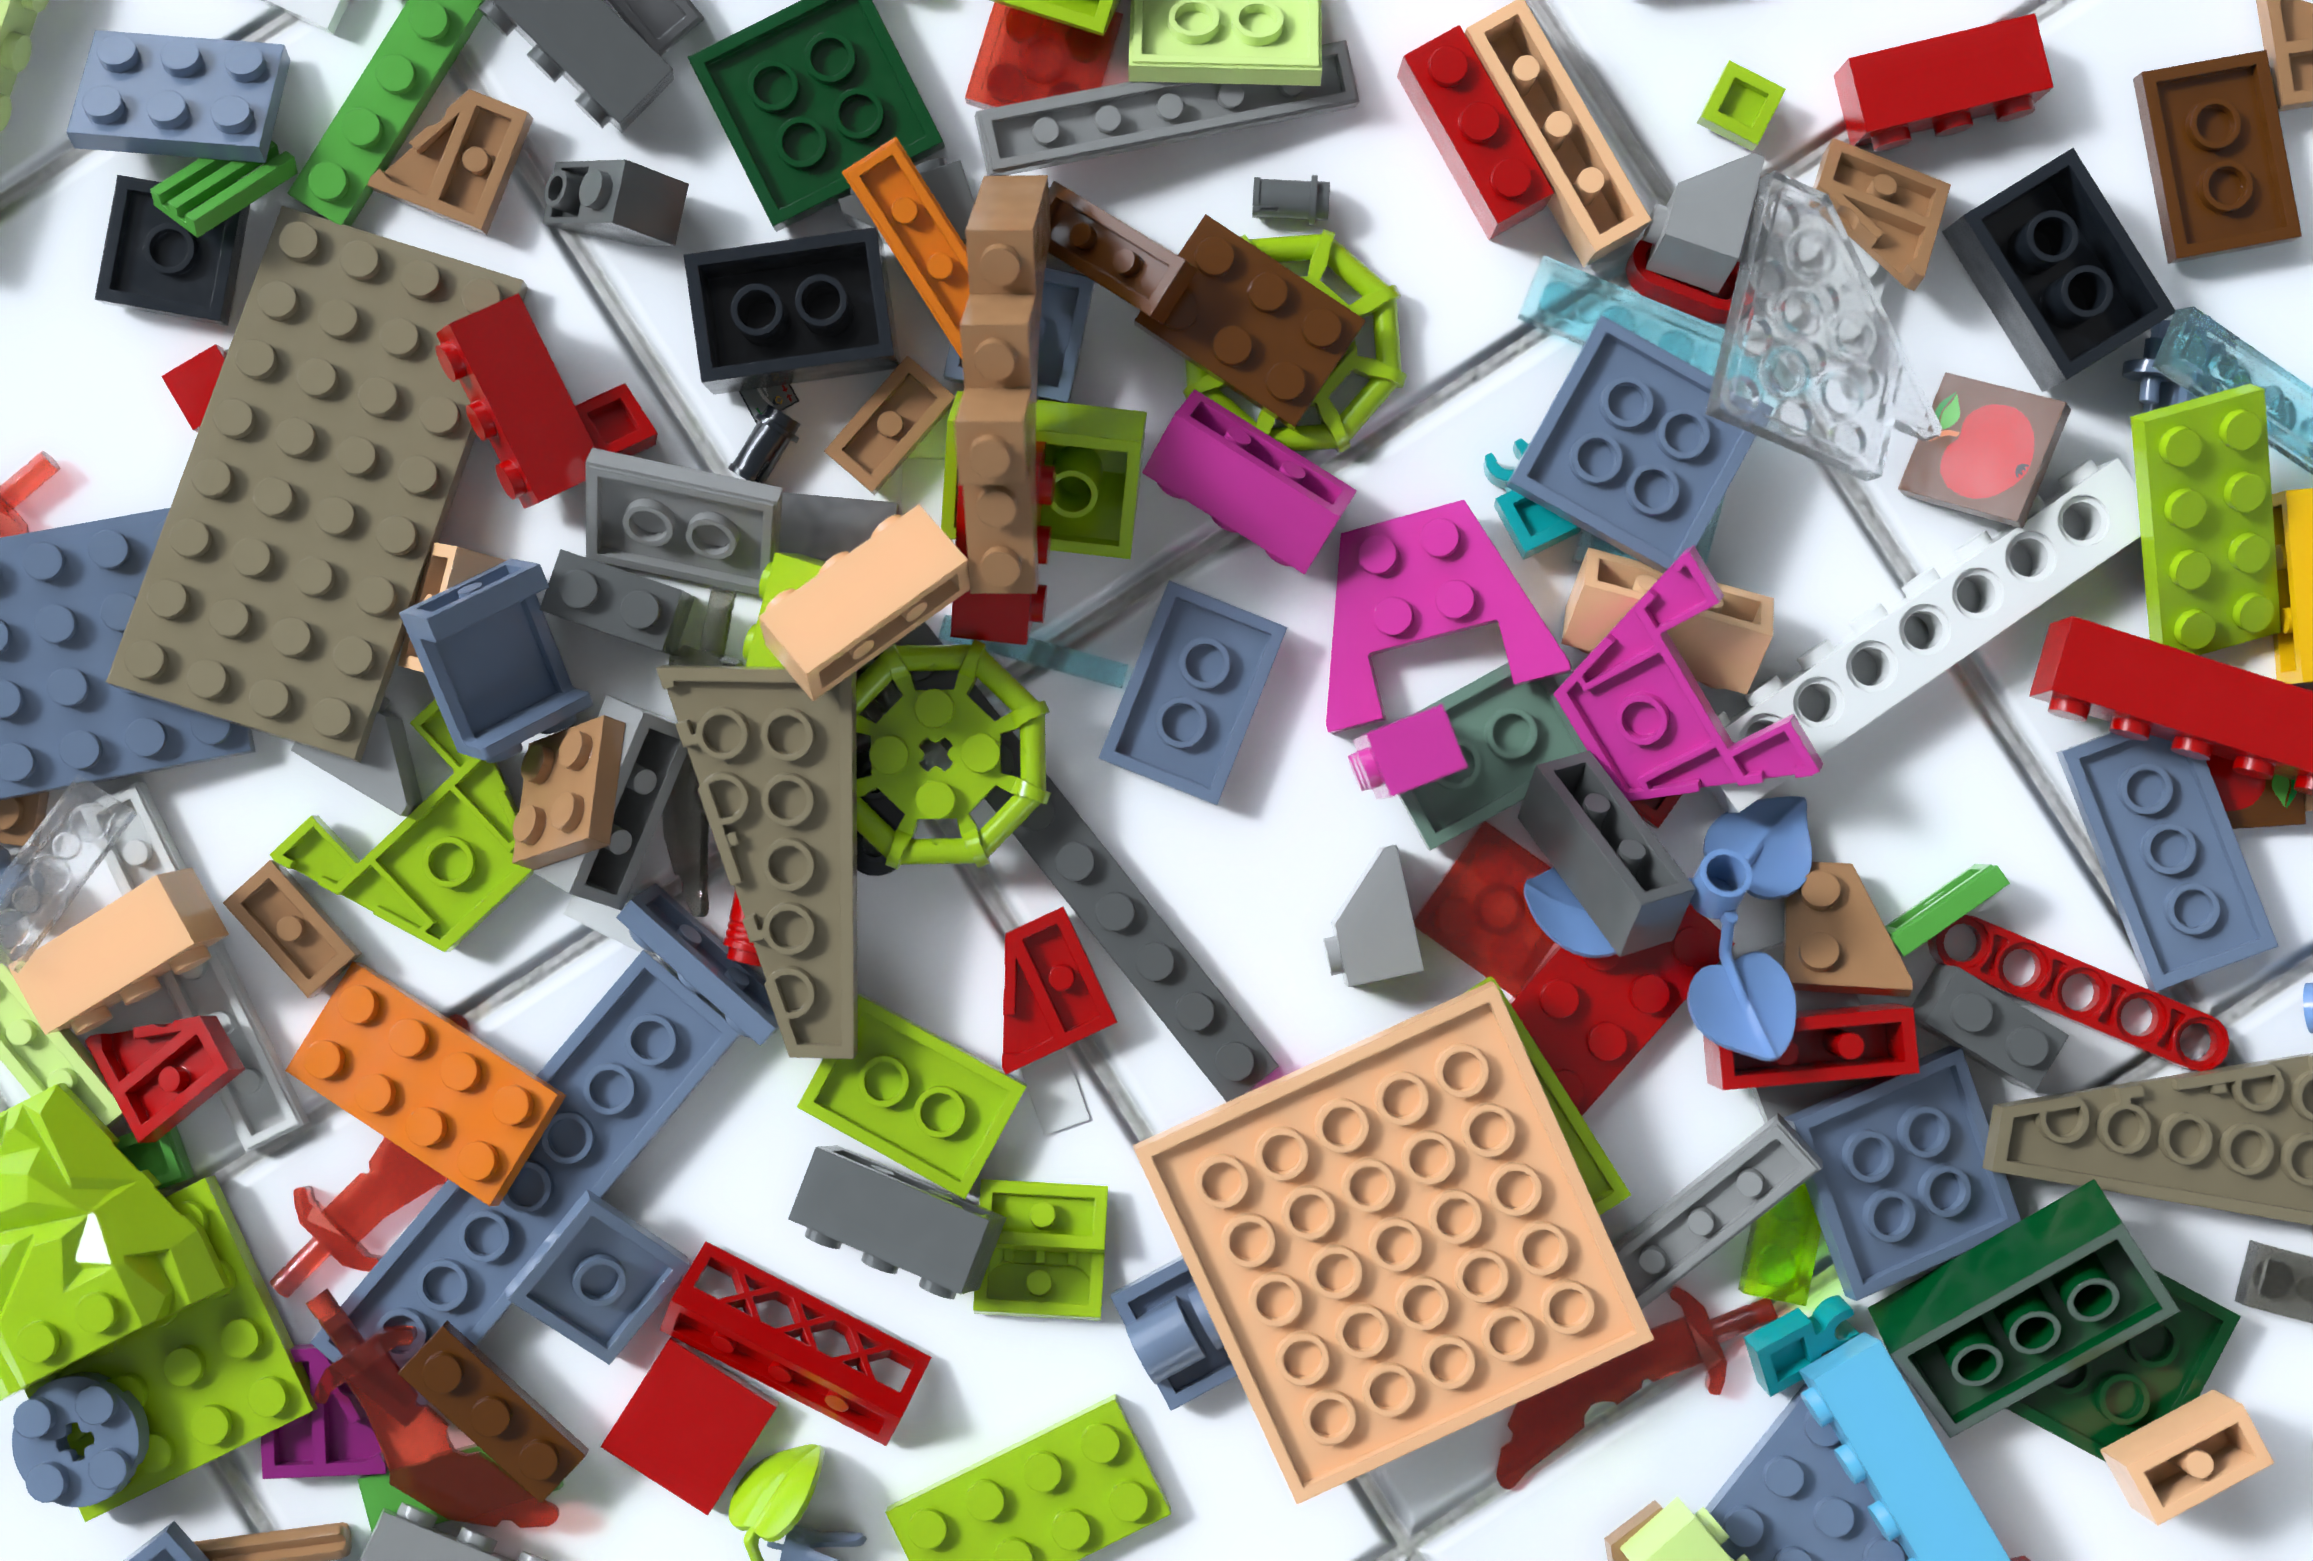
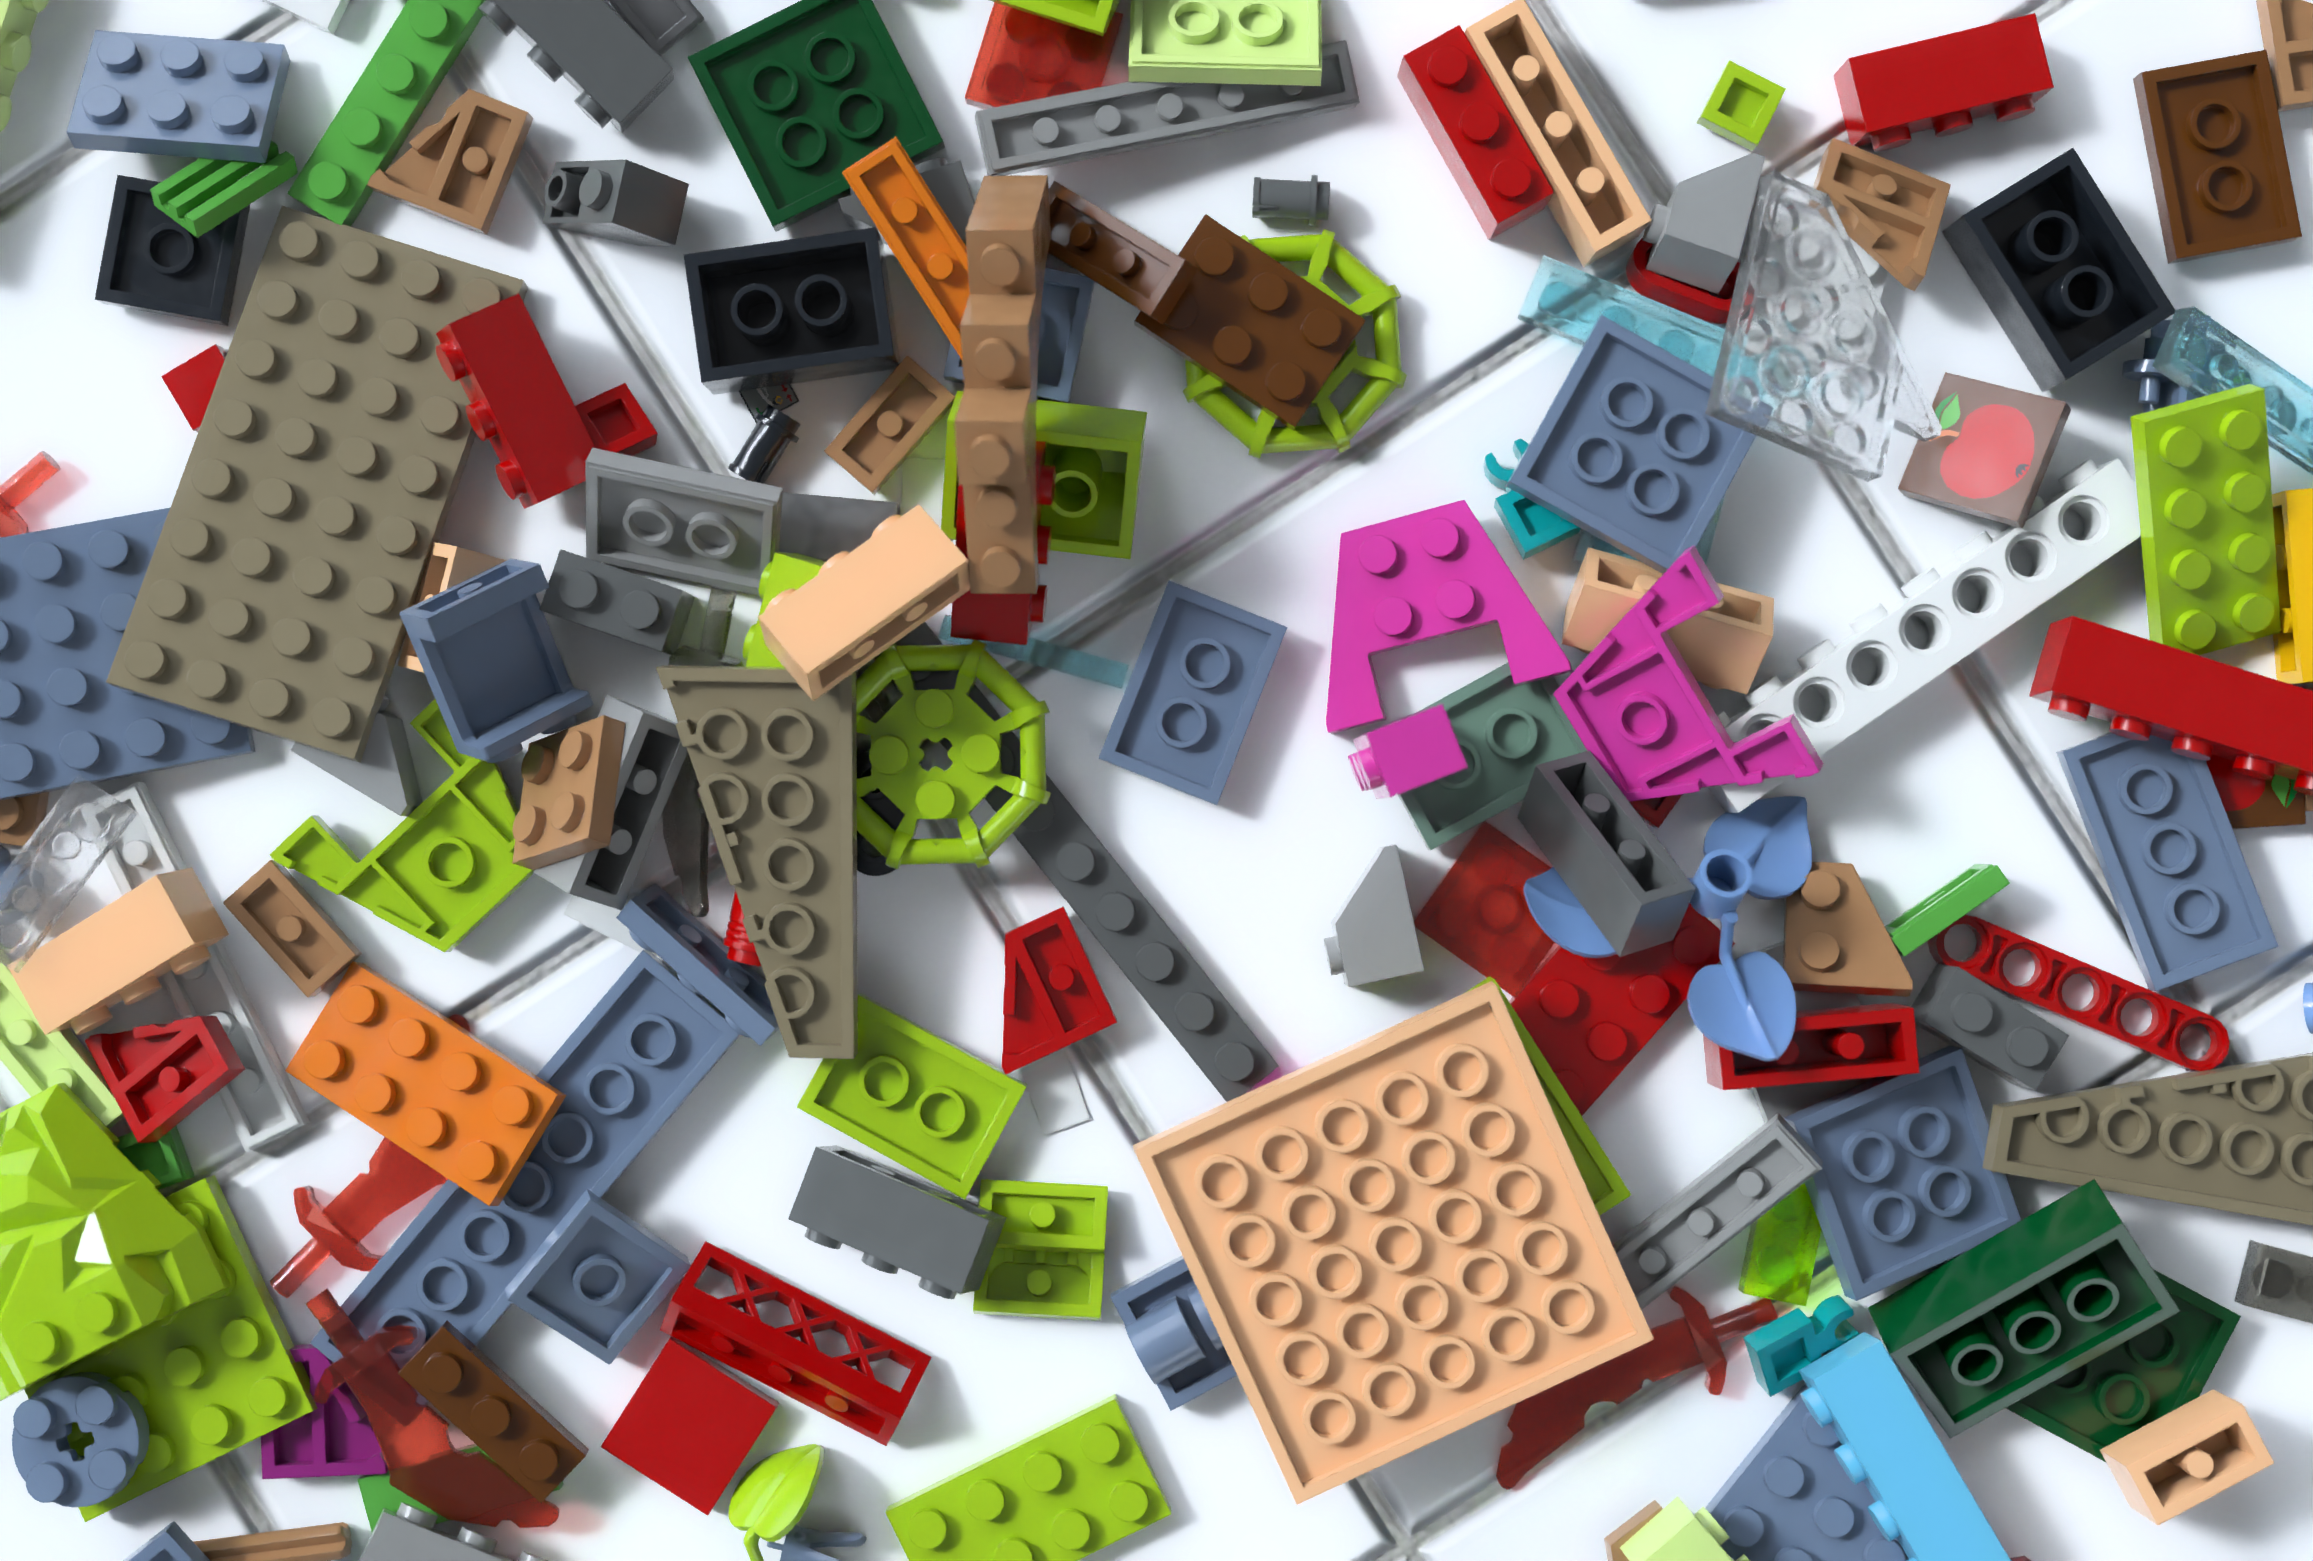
dark pink brick [1142,389,1357,575] -> none

